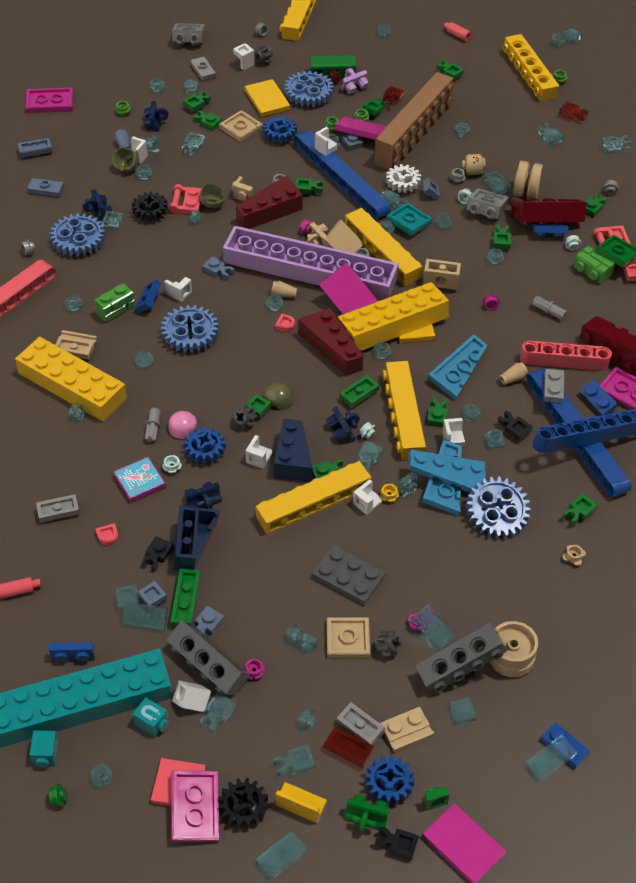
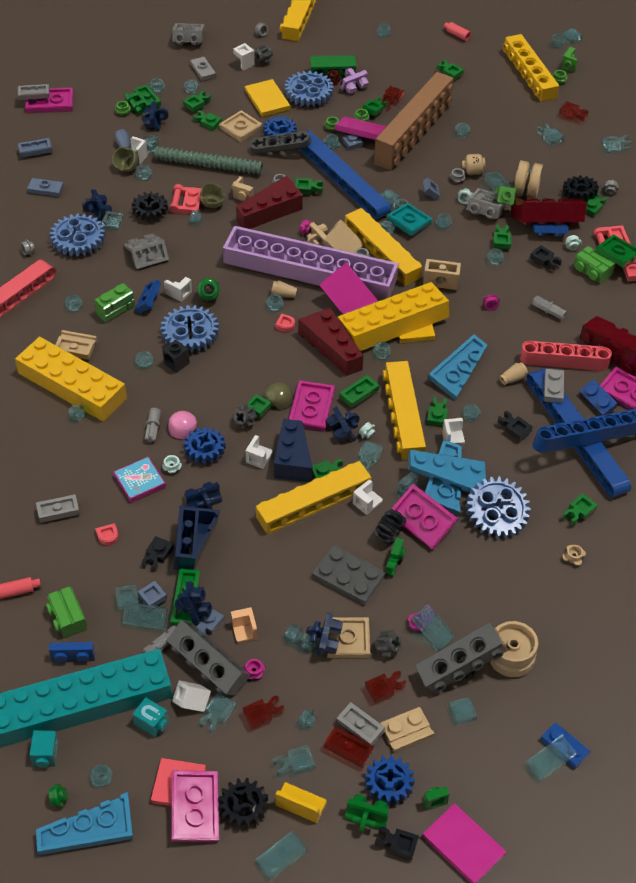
clear light blue plate [181,132,205,156] -> none
sand blue plate [202,256,234,280] -> none
white panel [315,127,338,156] -> none
yellow plate [380,484,399,502] -> none
white gear [386,164,421,193] -> none
clear light blue plate [484,430,505,448] -> none
none -> light grey plate [18,84,50,100]
none -> dark azure wing [36,792,133,855]
none -> bright green brick [46,586,87,638]
none -> green plate [124,84,161,114]
none -> light grey bracket [124,234,169,269]
none -> light grey axle [143,626,176,653]
none -> sand green piece [154,146,263,176]
none -> black brick [162,340,190,373]
none -> dark blue hips [174,581,212,624]
none -> green head [197,278,220,301]
none -> light nougat panel [231,607,258,644]
none -> clear red plate [242,696,284,730]
none -> dark grey beam [250,131,312,154]
none -> dark pink tile [289,380,335,432]
none -> dark blue hips [306,612,343,657]
none -> clear red plate [365,671,406,703]
none -> black gear [375,509,406,545]
none -> green plate [386,537,406,576]
none -> dark pink tile [392,484,459,550]
none -> bright green bracket [494,186,516,205]
none -> black plate [530,245,562,271]
none -> bright green bracket [561,47,578,73]
none -> black gear [563,175,599,201]

